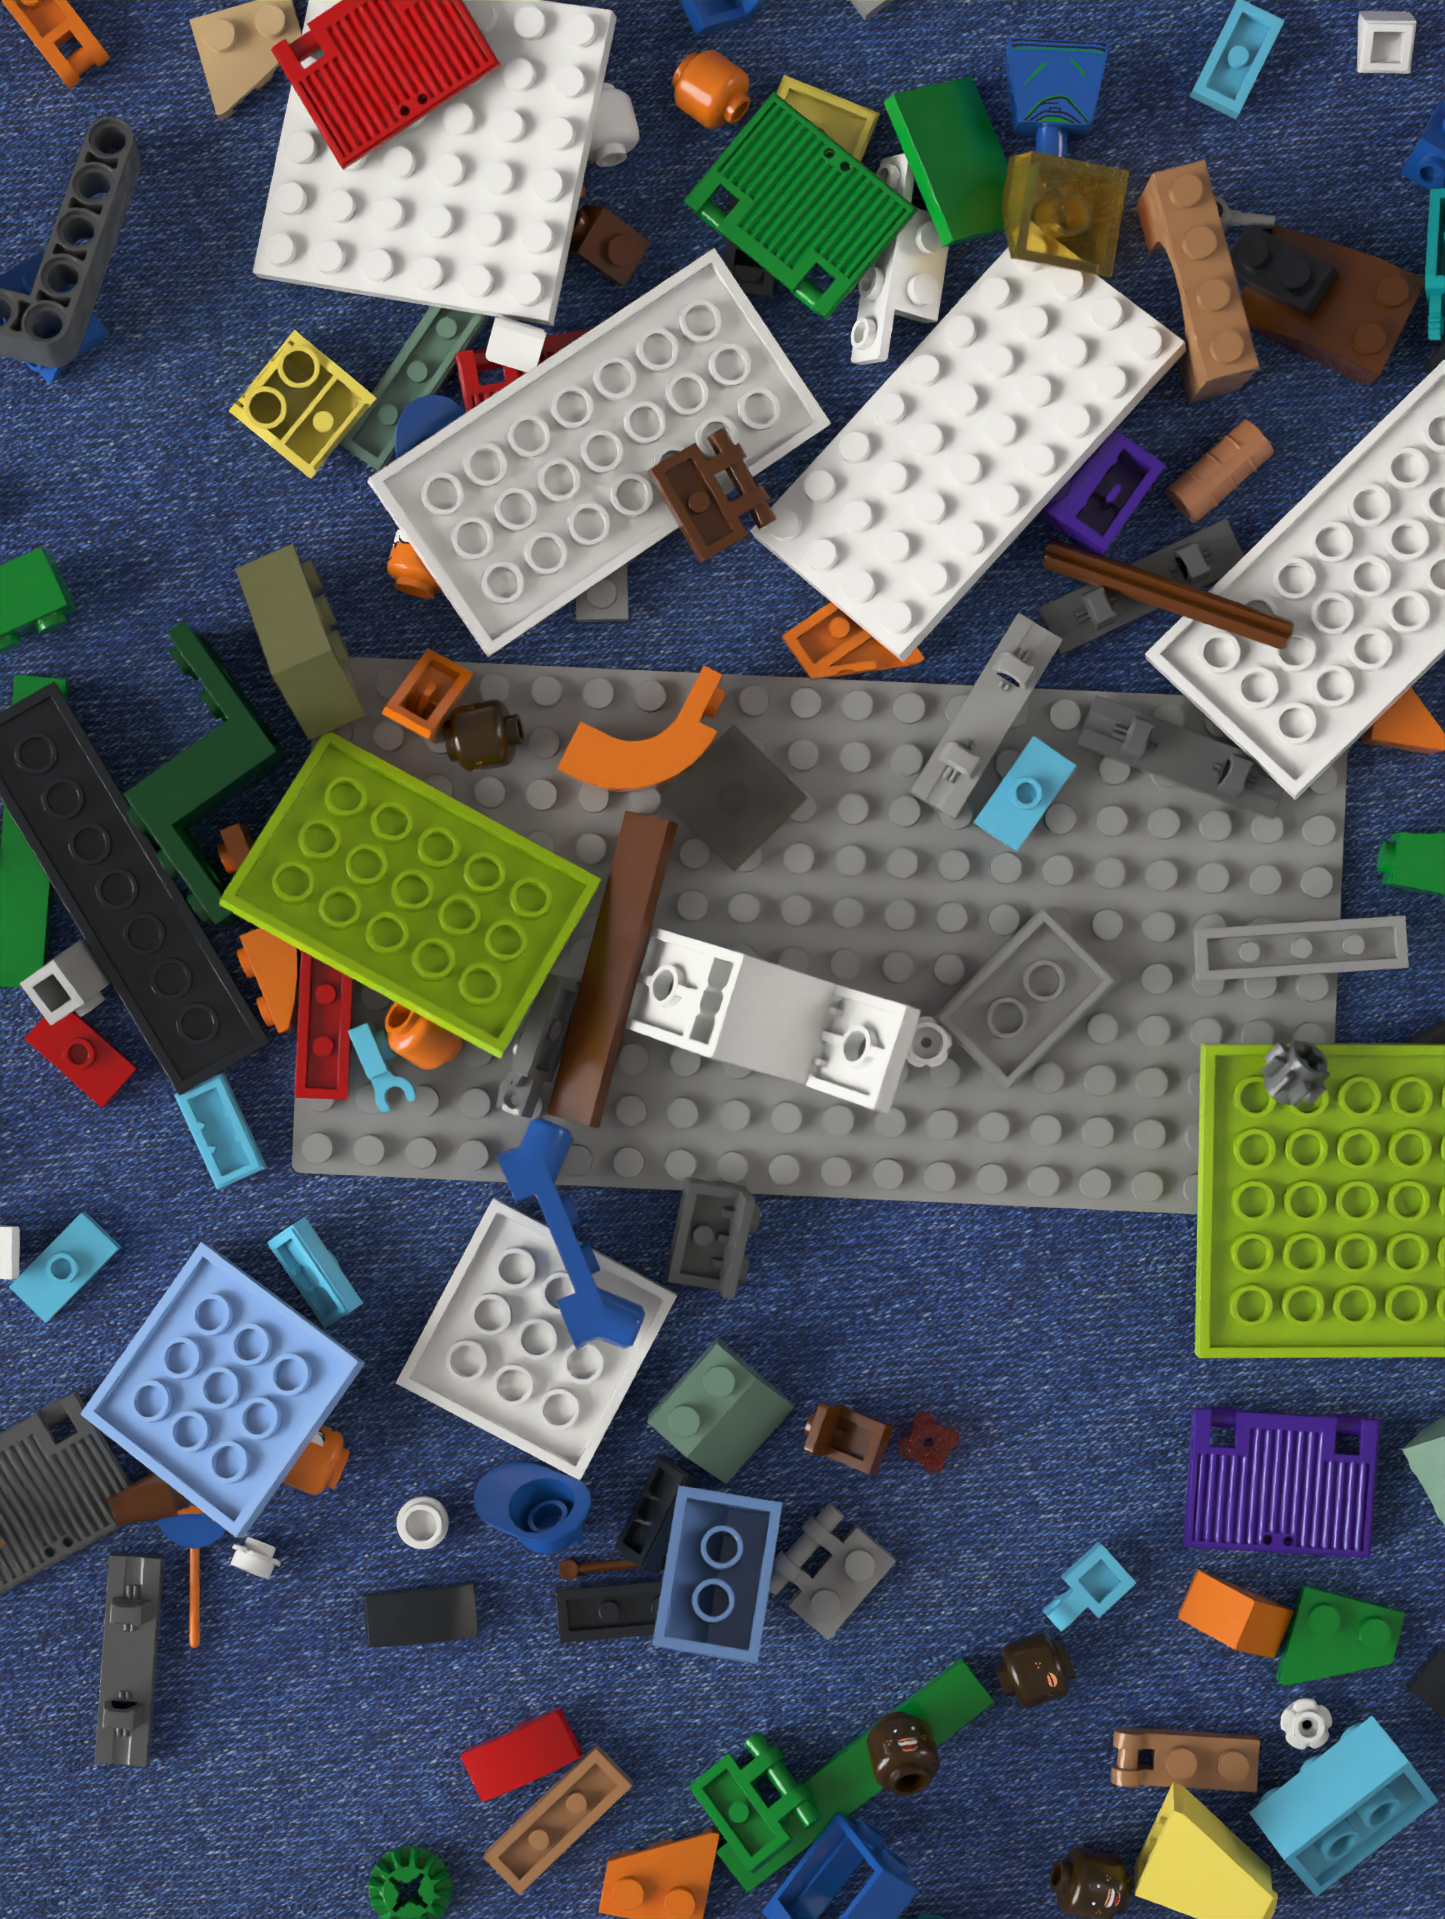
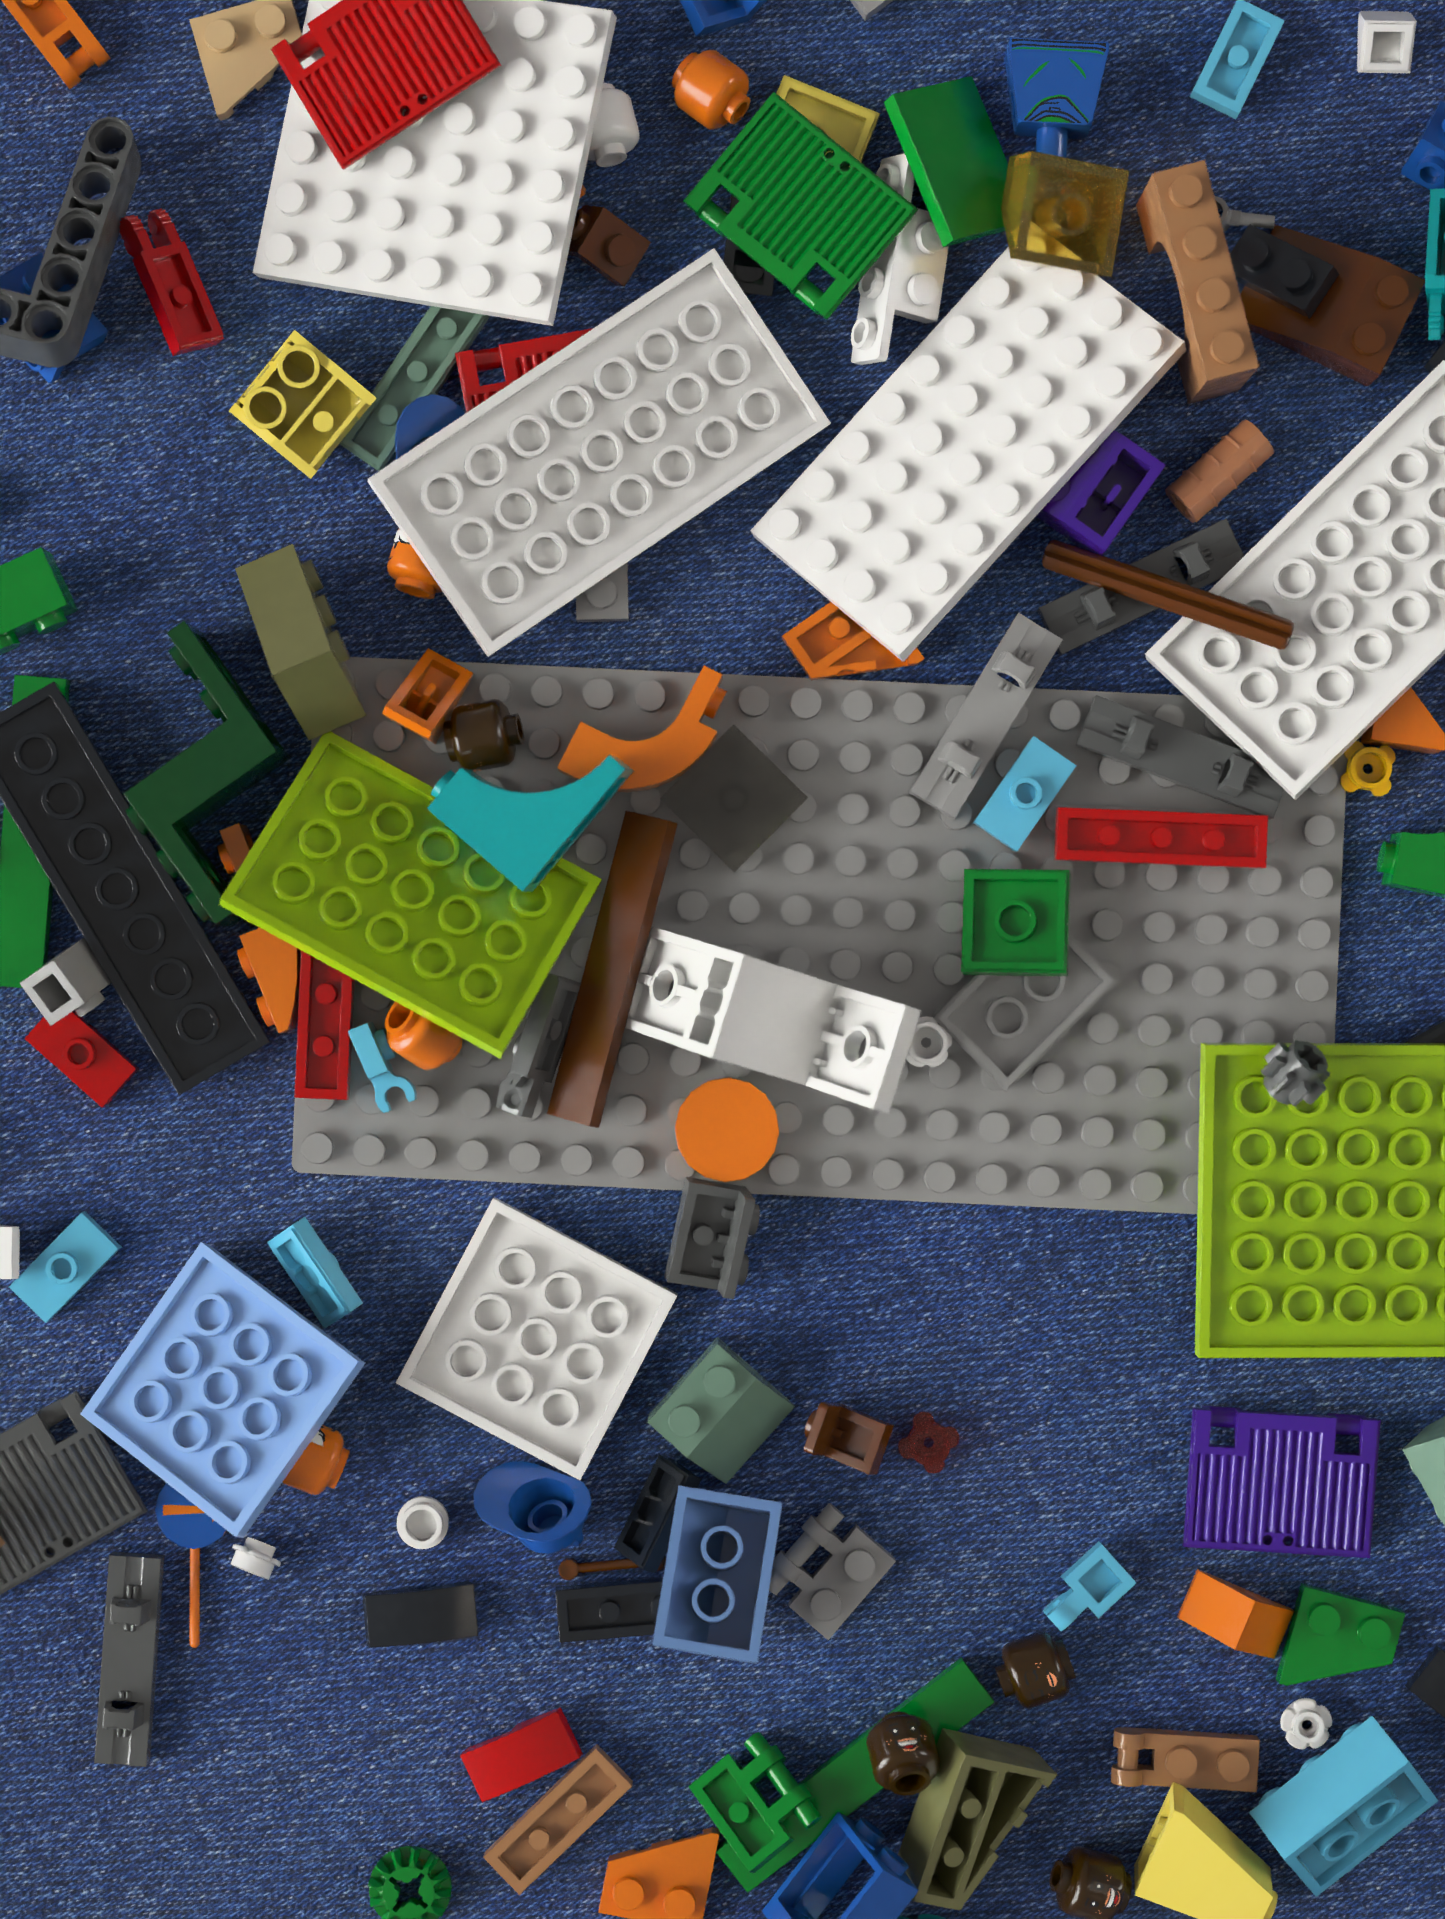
reddish brown cone [107,1472,189,1527] -> none
medium azure plate [174,1073,267,1190] -> none
white slope [486,316,546,372] -> none
blue plate [496,1118,645,1350] -> none
reddish brown plate [647,427,777,563] -> none
light grey plate [1193,915,1409,981] -> none
none -> red hinge [120,208,224,356]
none -> teal arch [427,755,634,892]
none -> orange tile [675,1077,779,1182]
none -> olive wedge [898,1728,1057,1910]
none -> green tile [961,869,1071,976]
none -> red plate [1054,807,1268,869]
none -> yellow plate [1340,741,1396,797]

